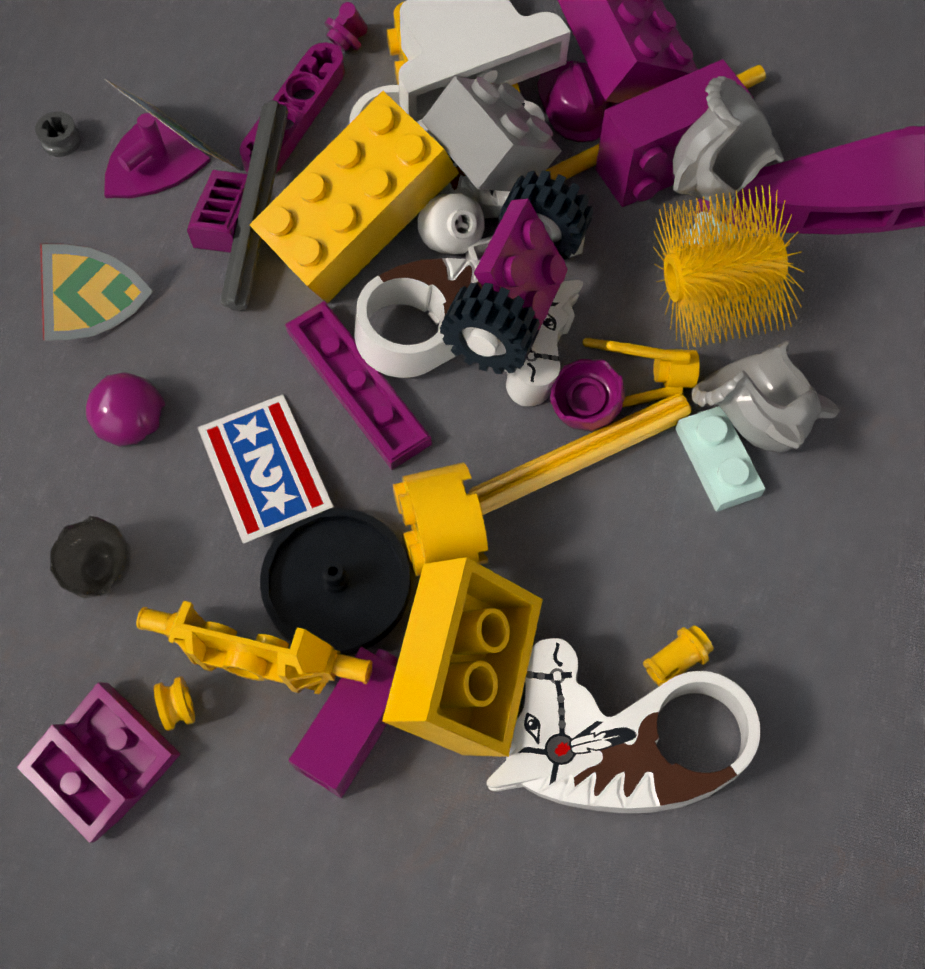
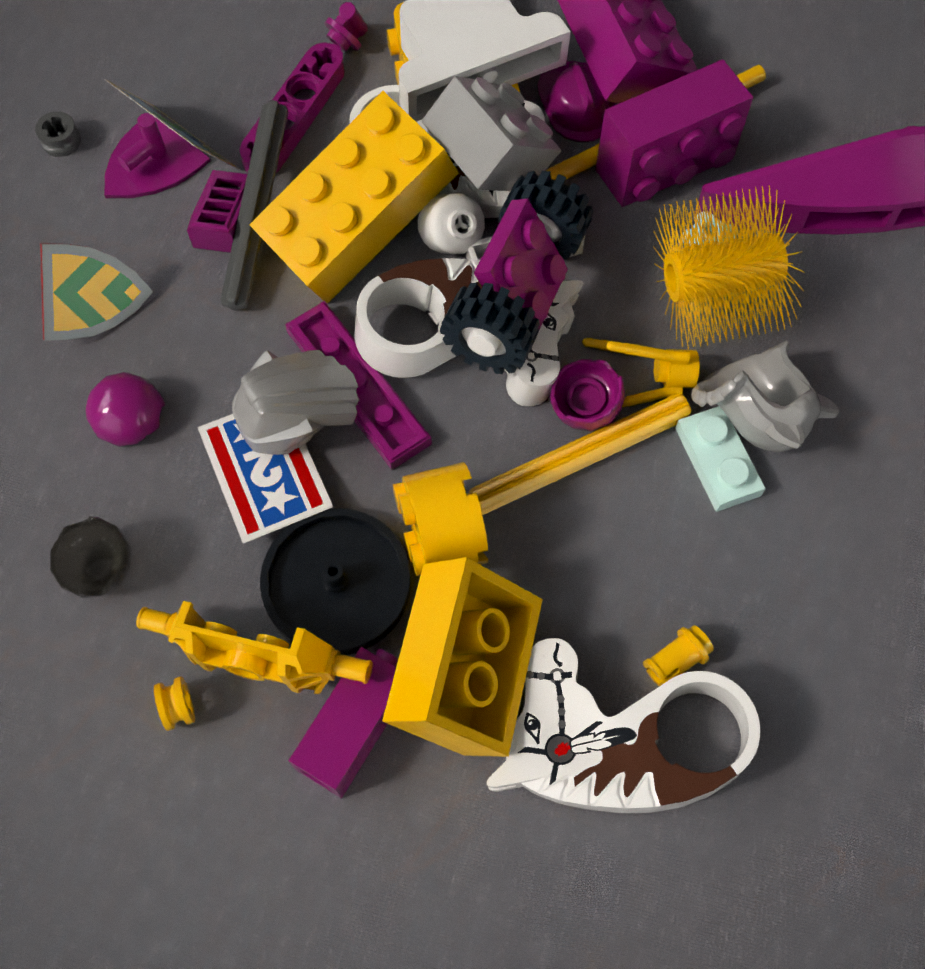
magenta slope [17,682,181,843] -> none
light grey hair [673,76,784,221] -> none
none -> light grey hair [232,350,359,455]

